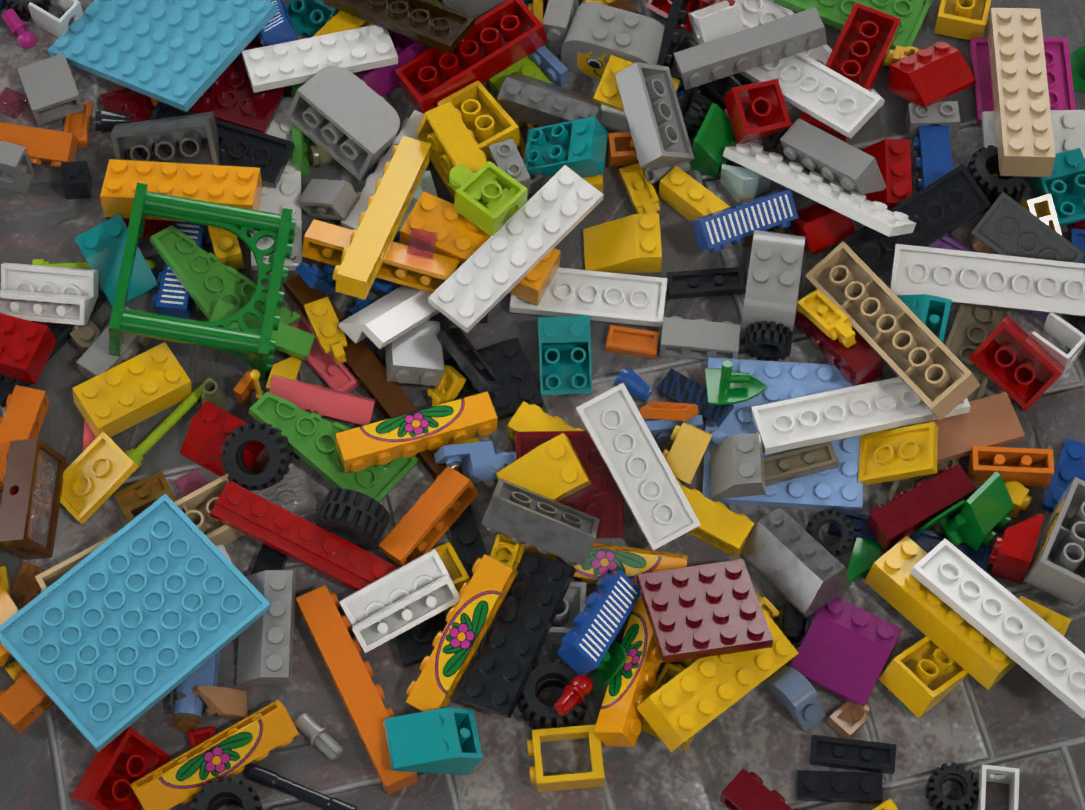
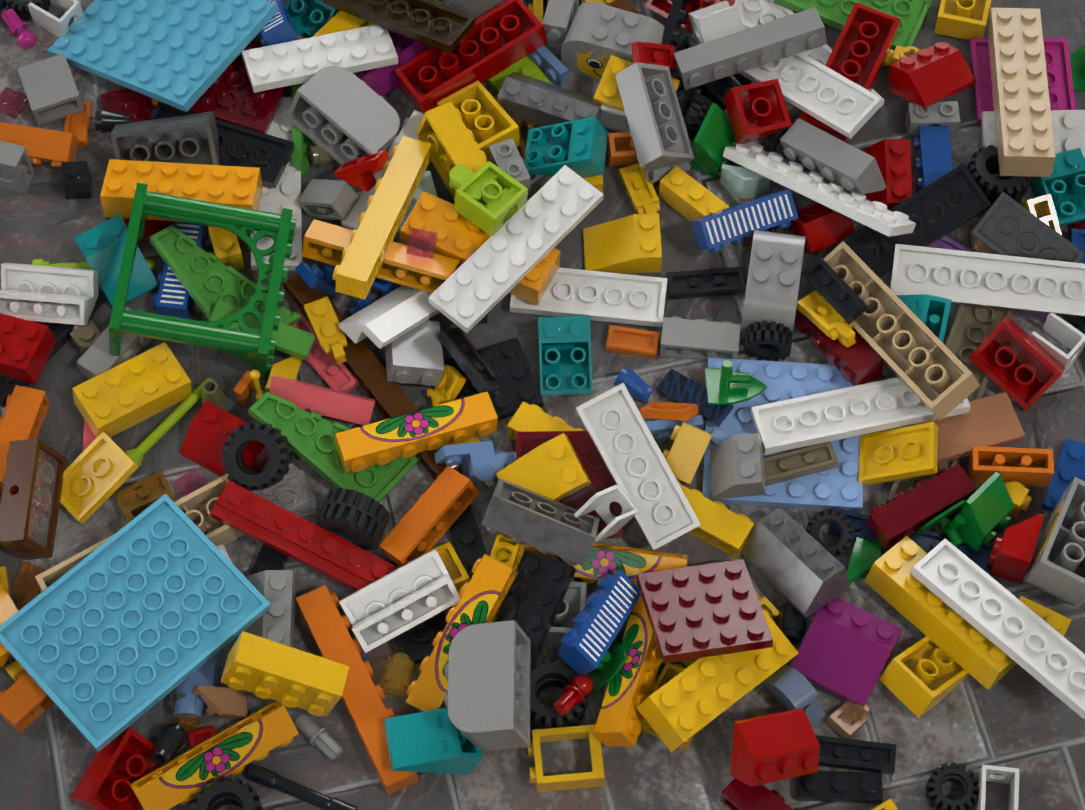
none -> black cone [152,723,186,765]
none -> yellow brick [221,631,349,717]
none -> red slope [334,149,390,192]
none -> clear yellow brick [381,653,415,696]
none -> light grey brick [444,620,531,751]
none -> white piece [574,484,639,542]
none -> red plate [631,41,676,72]
none -> red slope [730,708,820,787]
none -> black plate [801,256,869,325]

